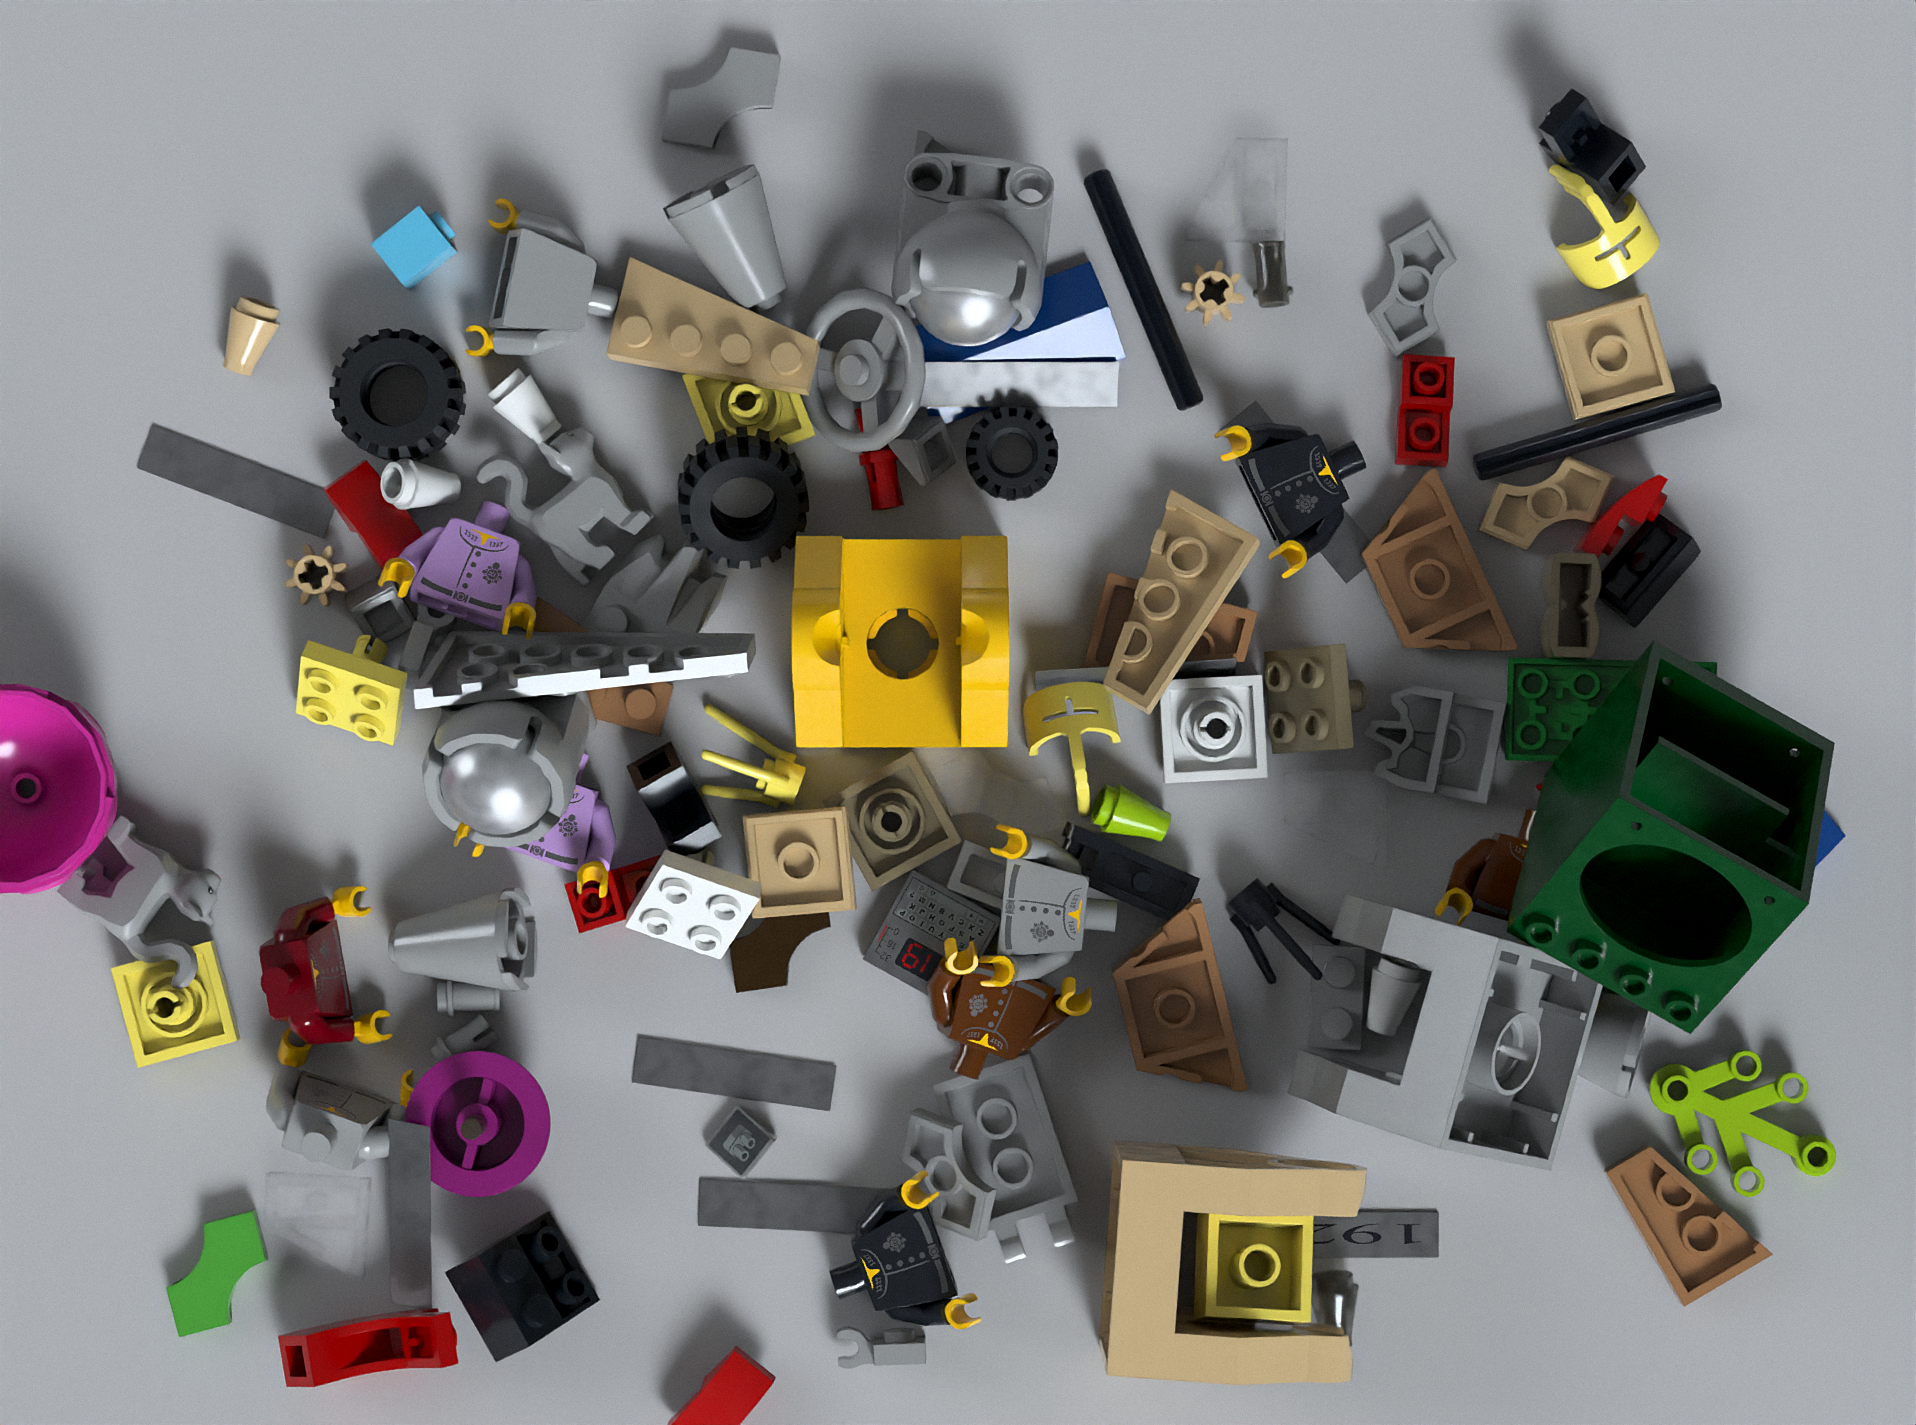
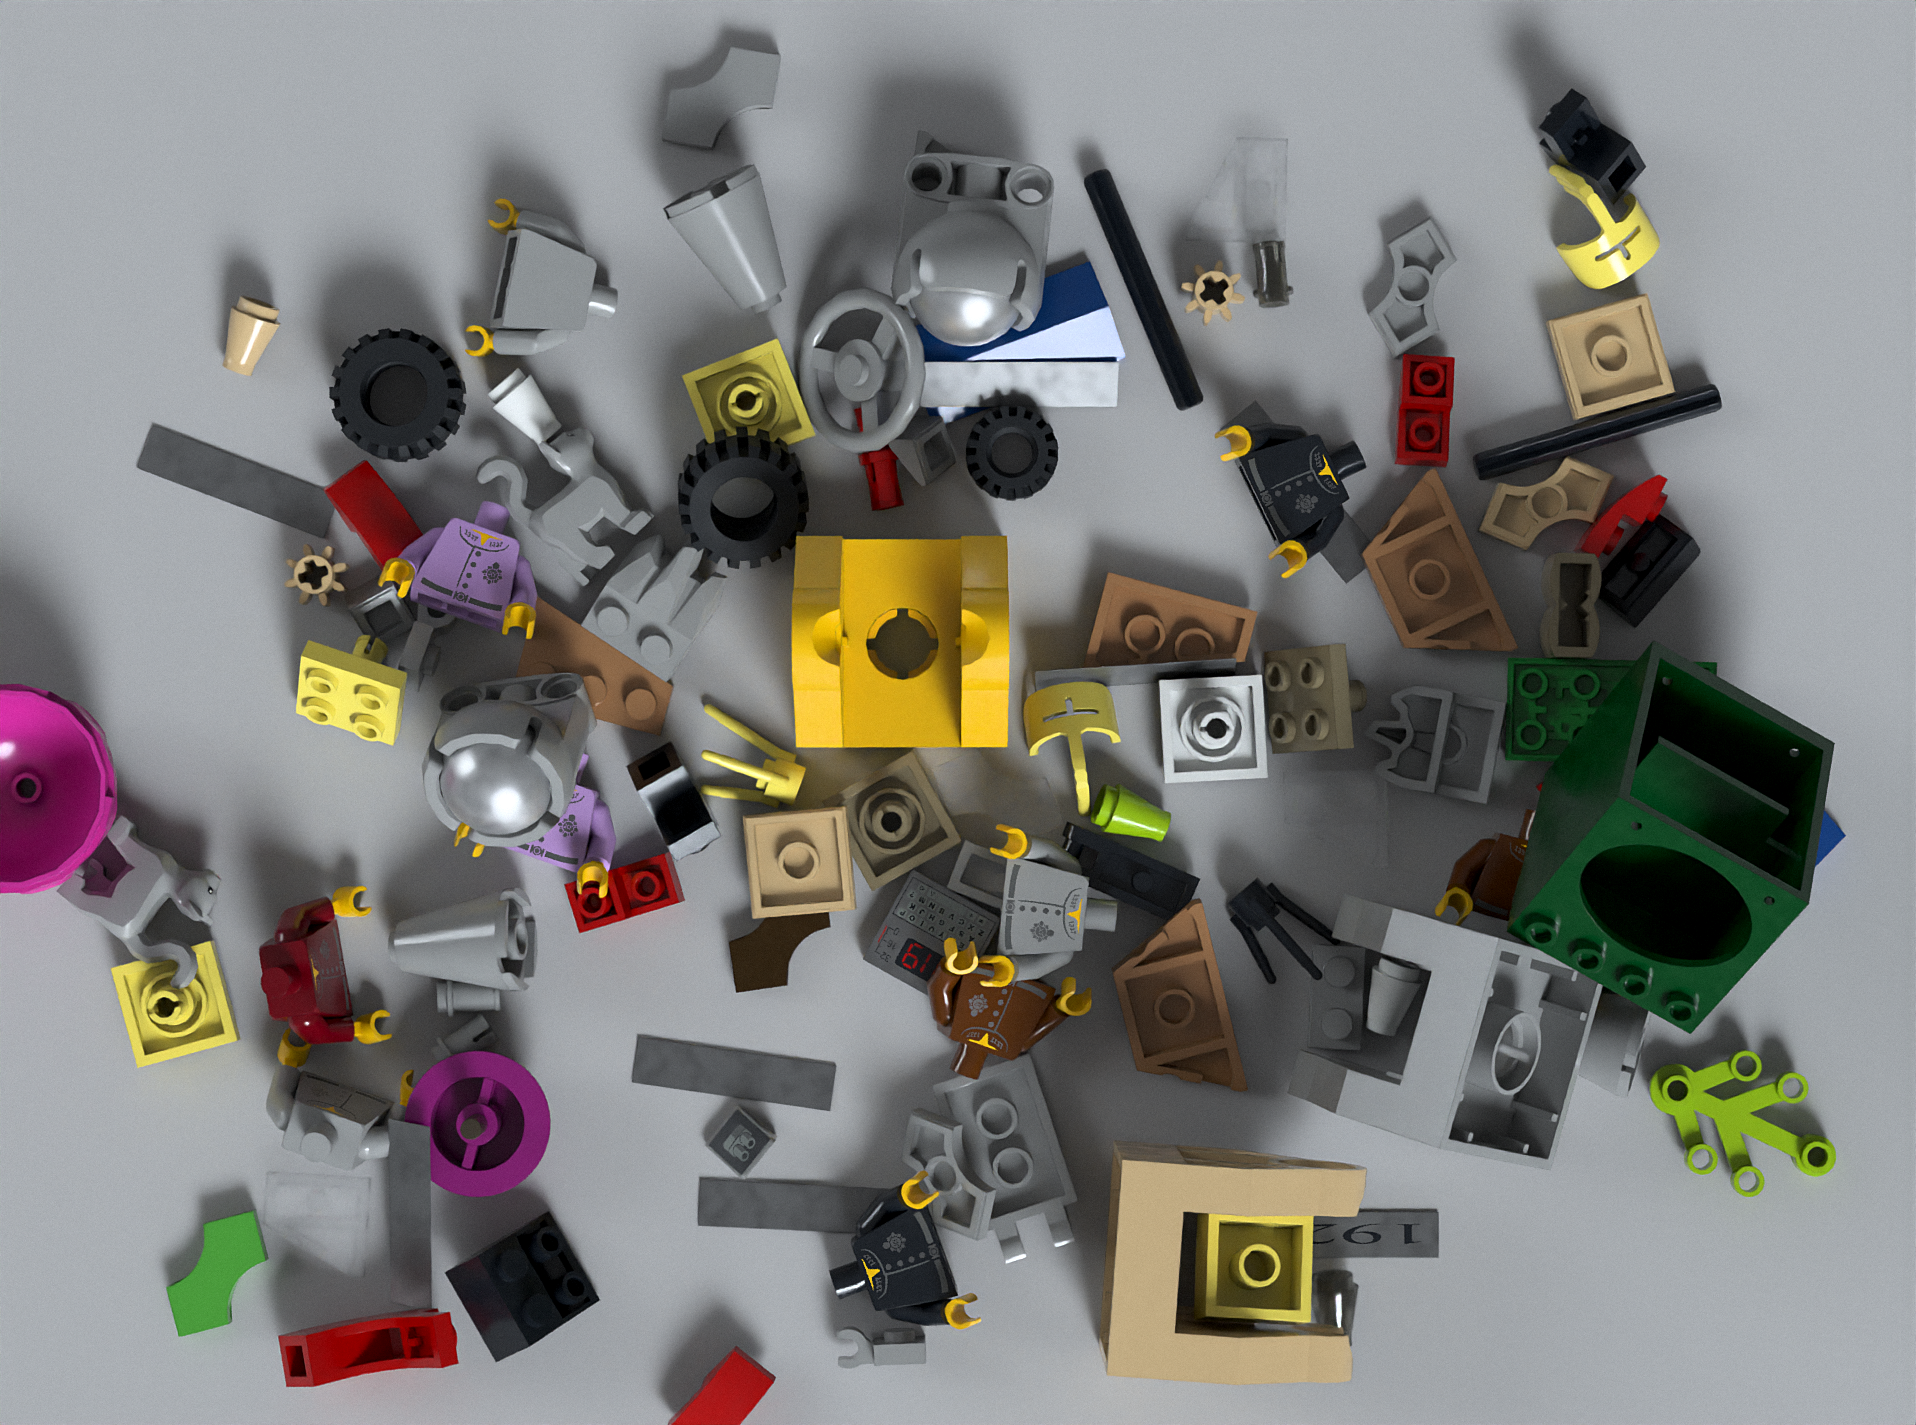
medium azure brick [371,206,457,290] -> none
white cone [380,458,461,510] -> none
light grey wing [413,631,756,709] -> none
tan wing [606,257,820,396] -> none
white plate [625,850,762,960] -> none
tan wing [1103,489,1260,715] -> none
medium nougat wing [1603,1145,1773,1307] -> none

